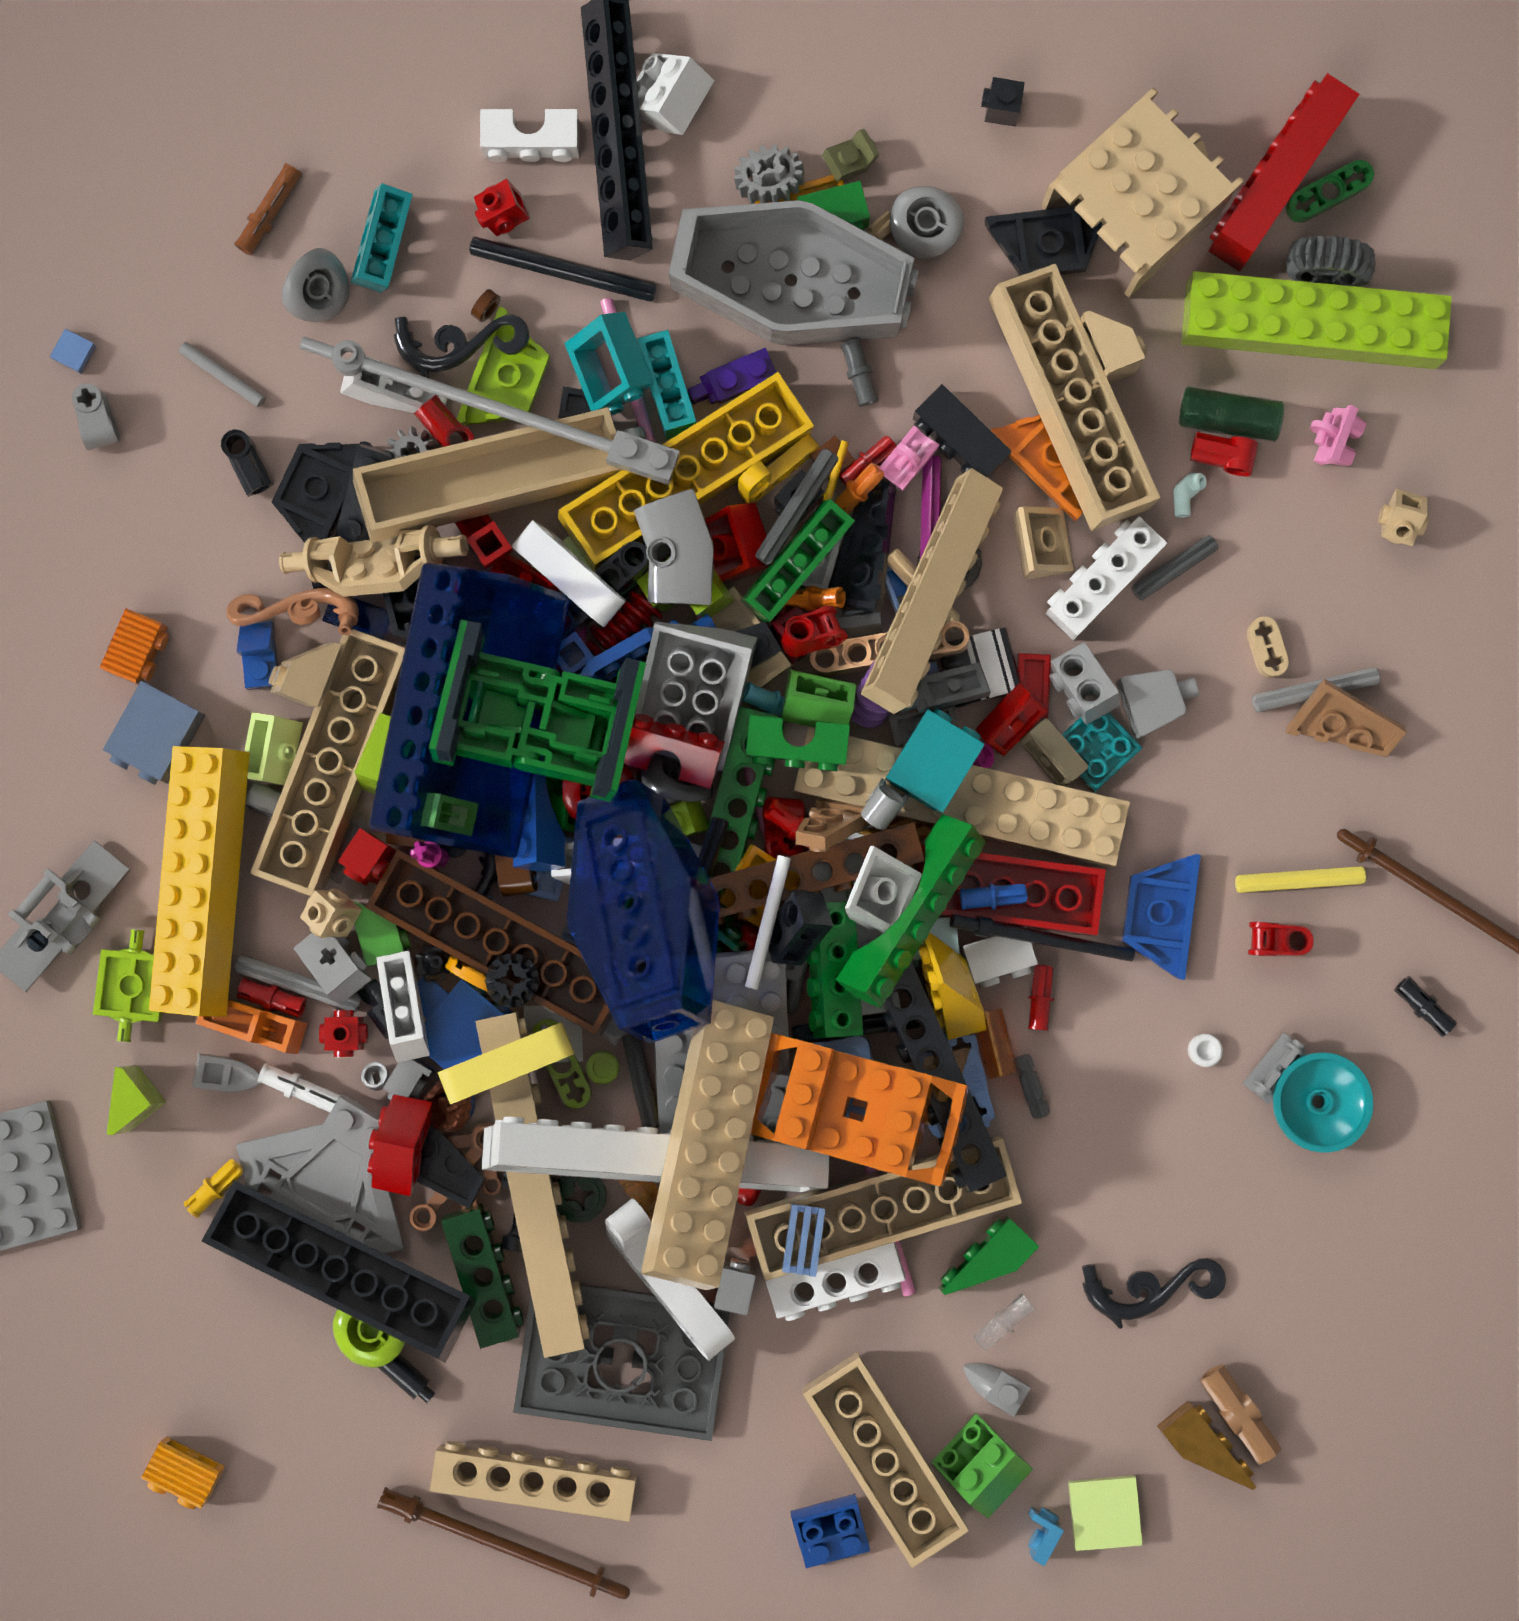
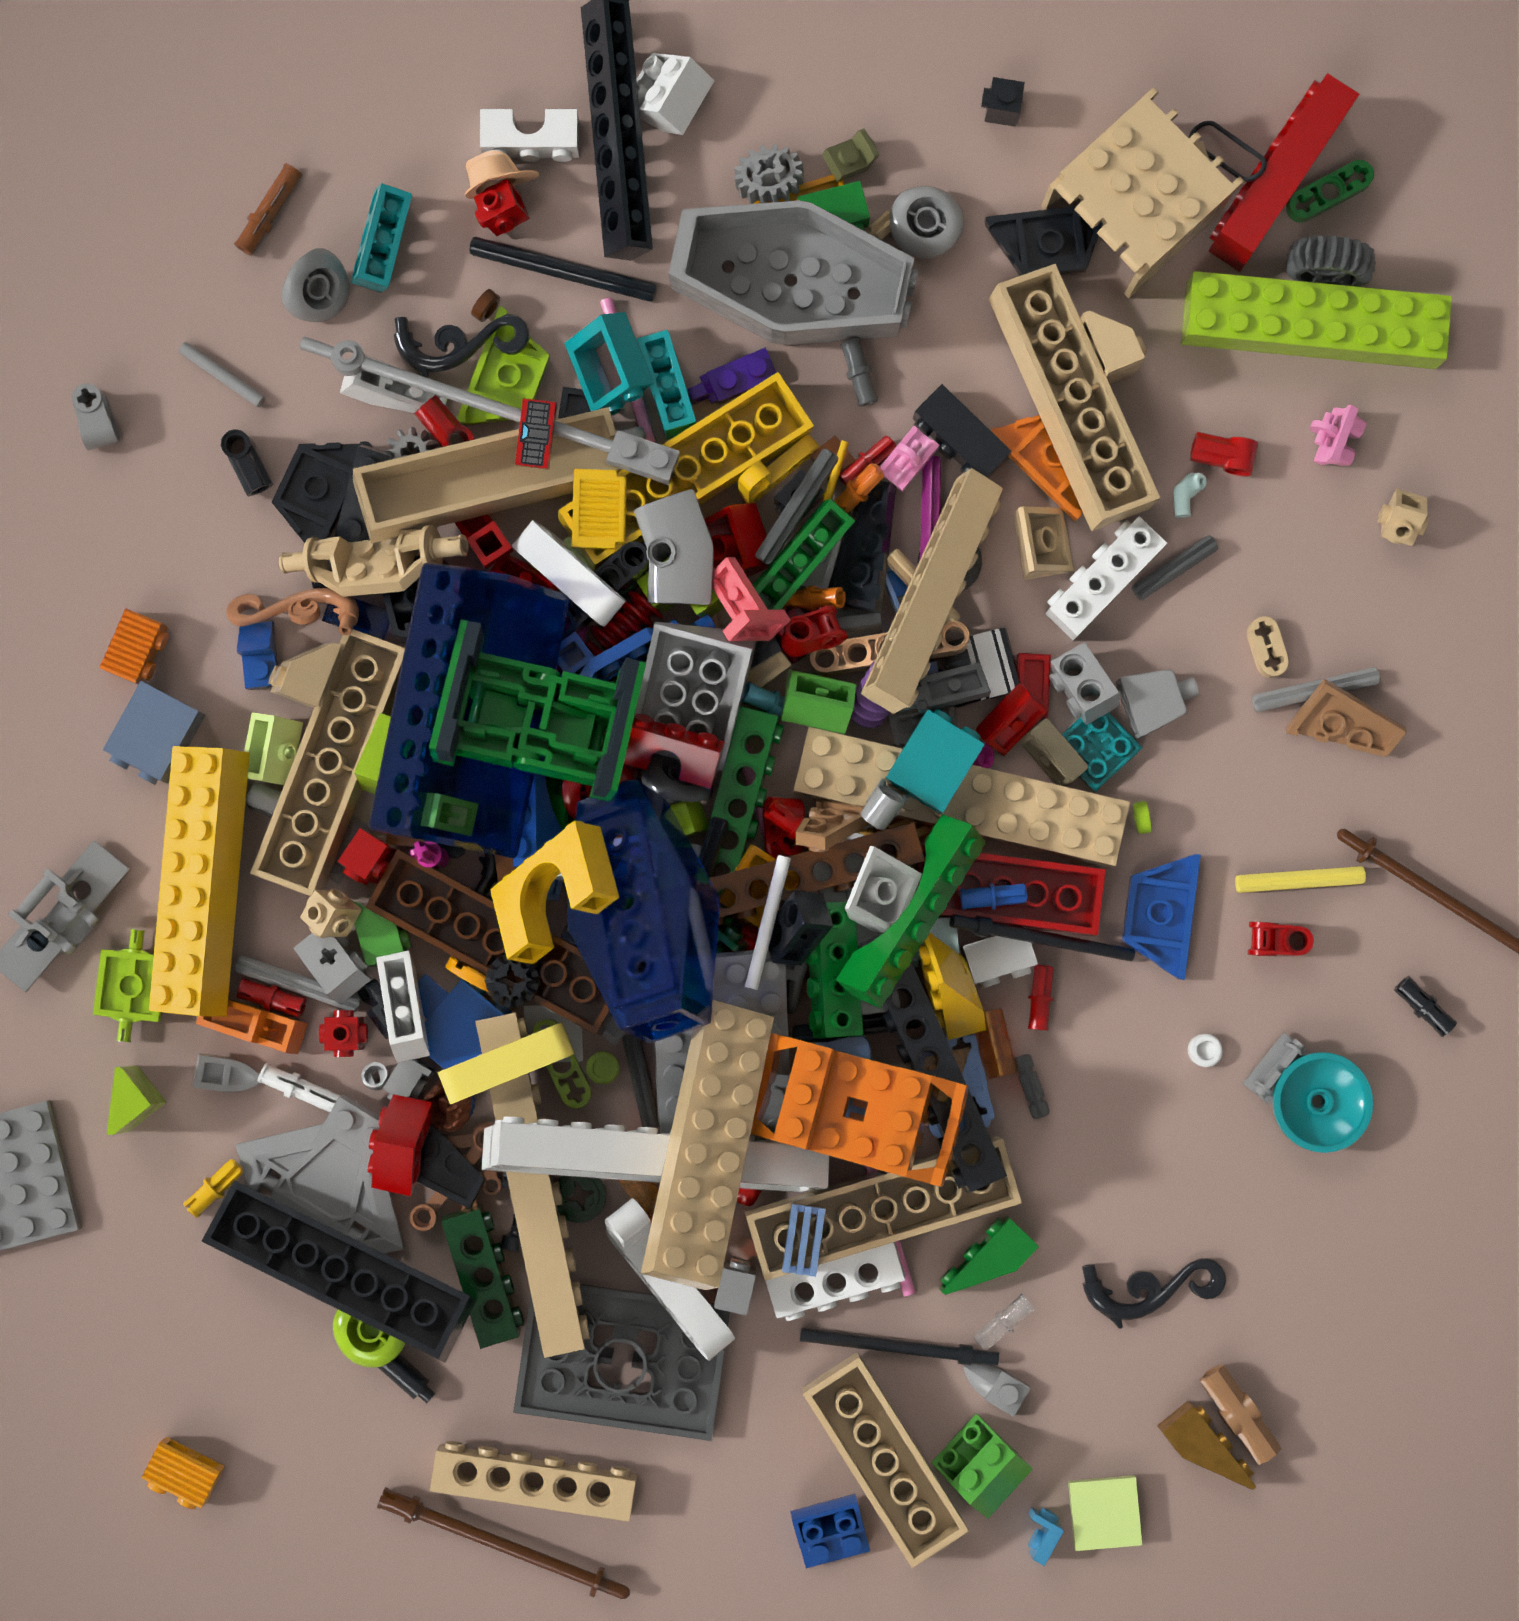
medium blue tile [50,329,96,374] -> none
black plant [415,945,452,983] -> none
green arch [746,715,850,772] -> none
clear green piece [1179,386,1285,442] -> none
none -> light nougat piece [465,150,539,199]
none -> yellow arch [490,821,619,964]
none -> tile [515,398,557,470]
none -> yellow window [572,469,627,550]
none -> coral bracket [712,557,790,641]
none -> black bar [800,1328,999,1366]
none -> lime tile [1133,800,1151,834]
none -> black piece [1189,121,1267,182]

